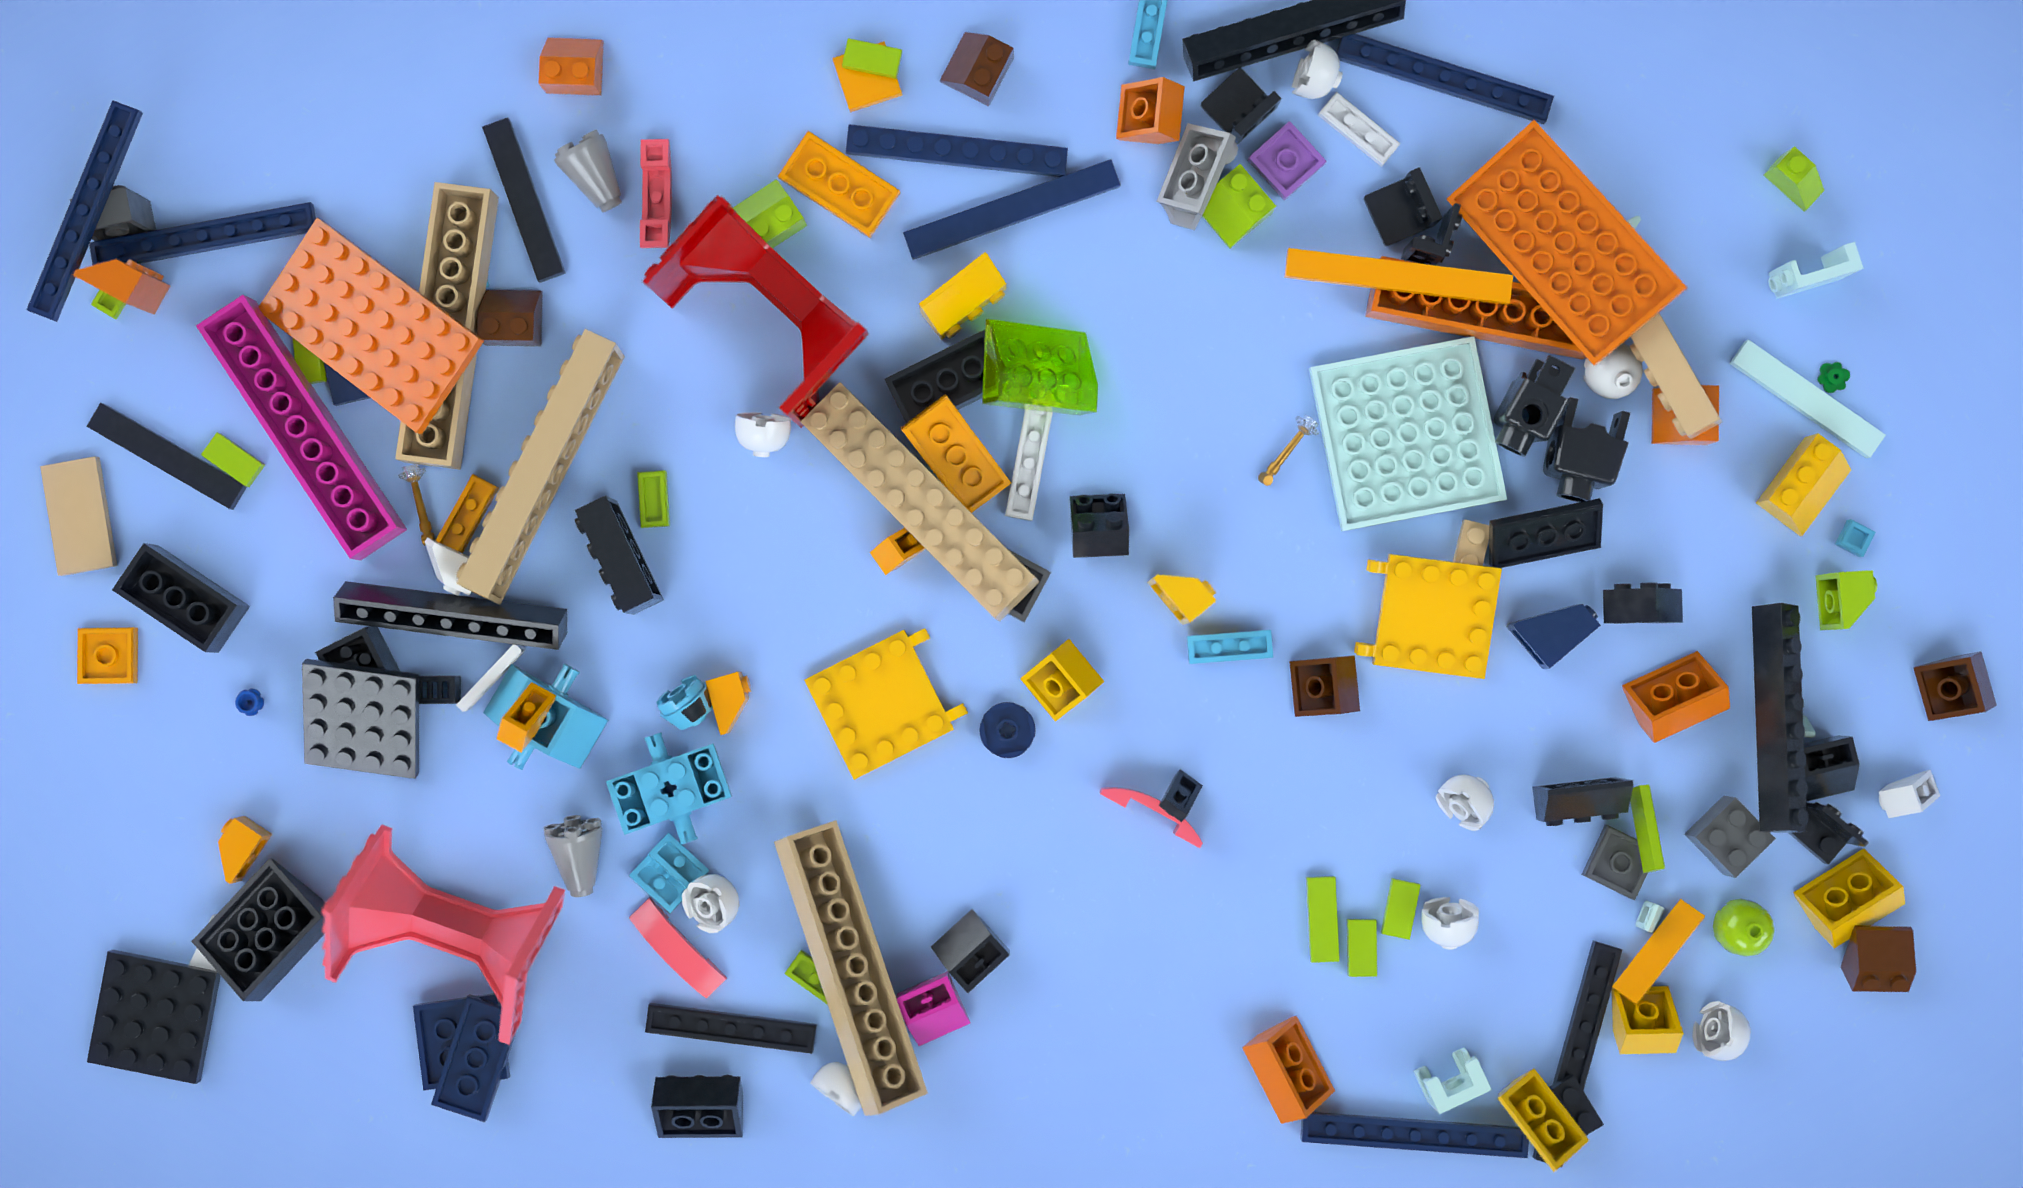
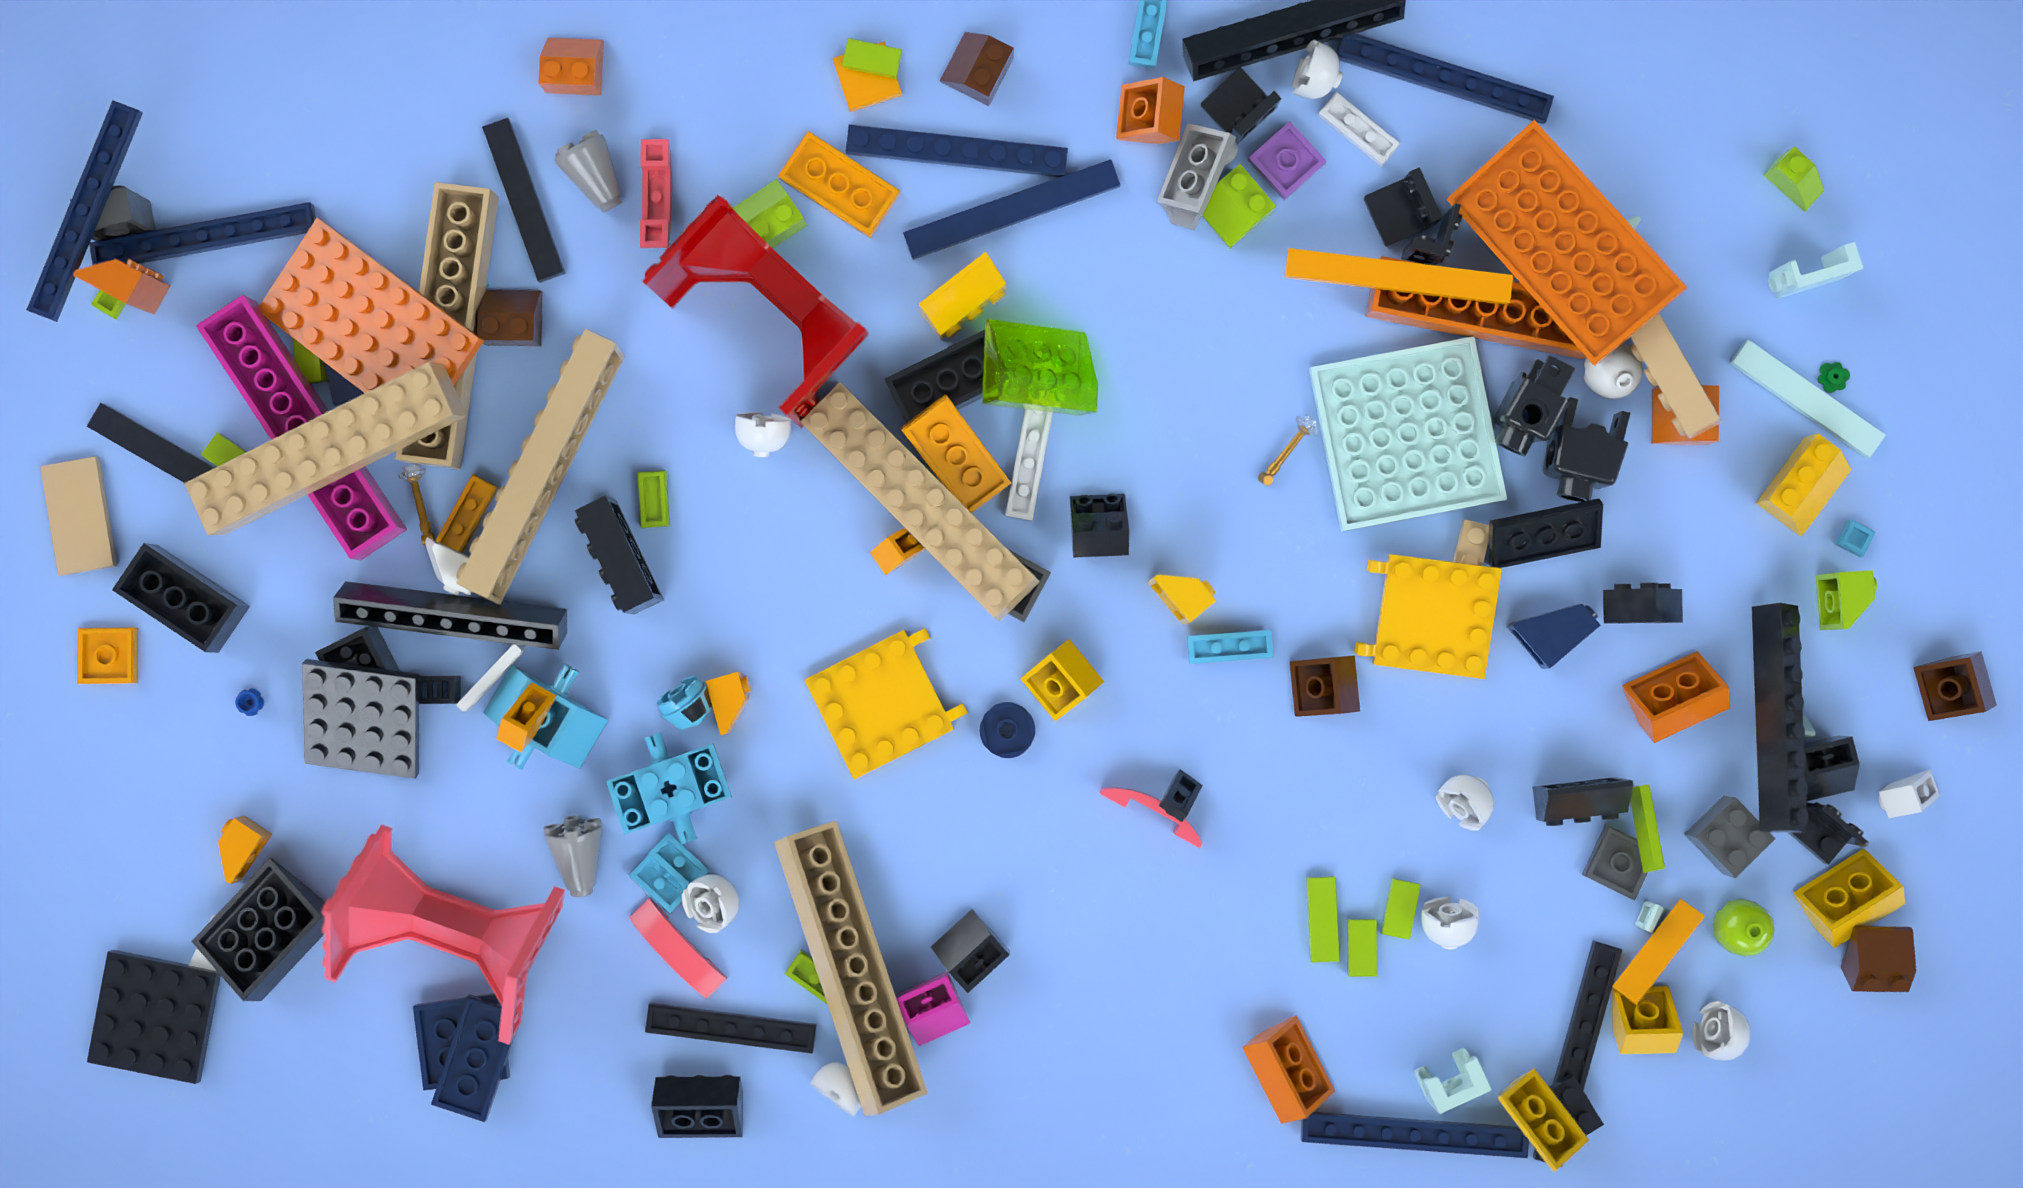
none -> tan brick [184,362,467,535]

